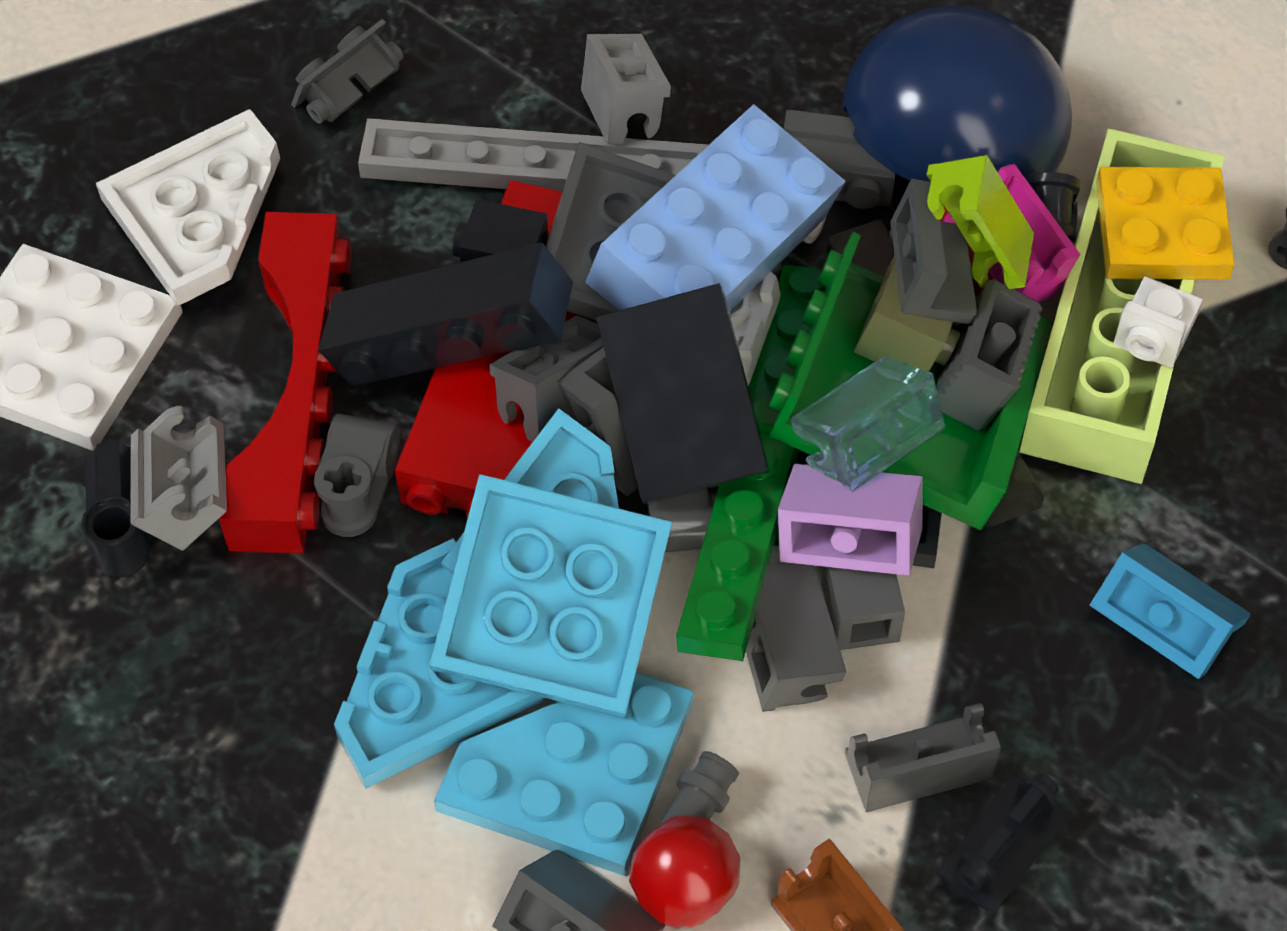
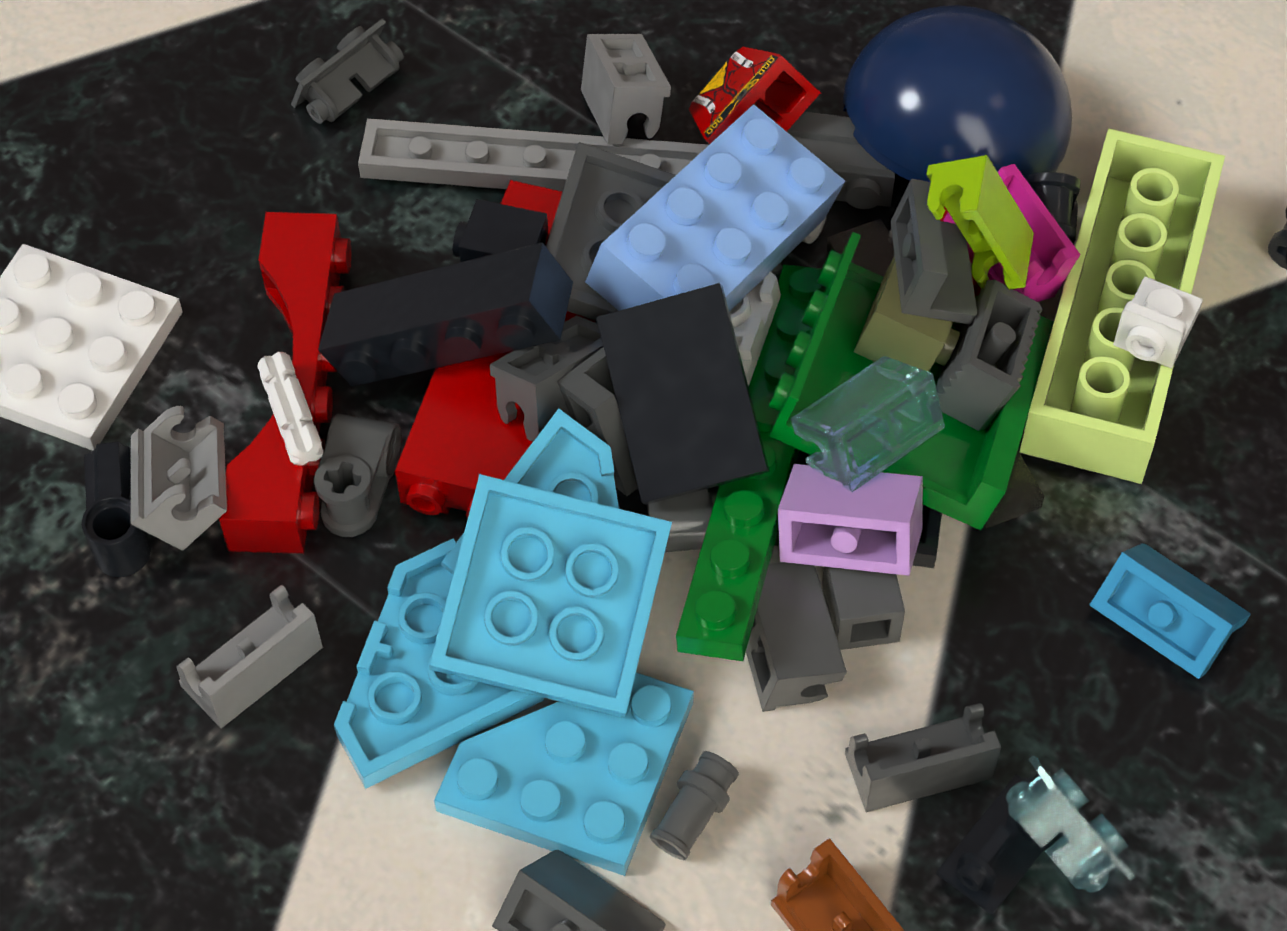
white plate [96,109,280,306] -> none
red hair [629,815,741,929] -> none
yellow plate [1096,167,1235,280] -> none
none -> light grey hinge [176,585,323,729]
none -> white axle [257,352,323,466]
none -> red torso [689,47,821,144]
none -> clear light blue hinge [1006,756,1136,893]

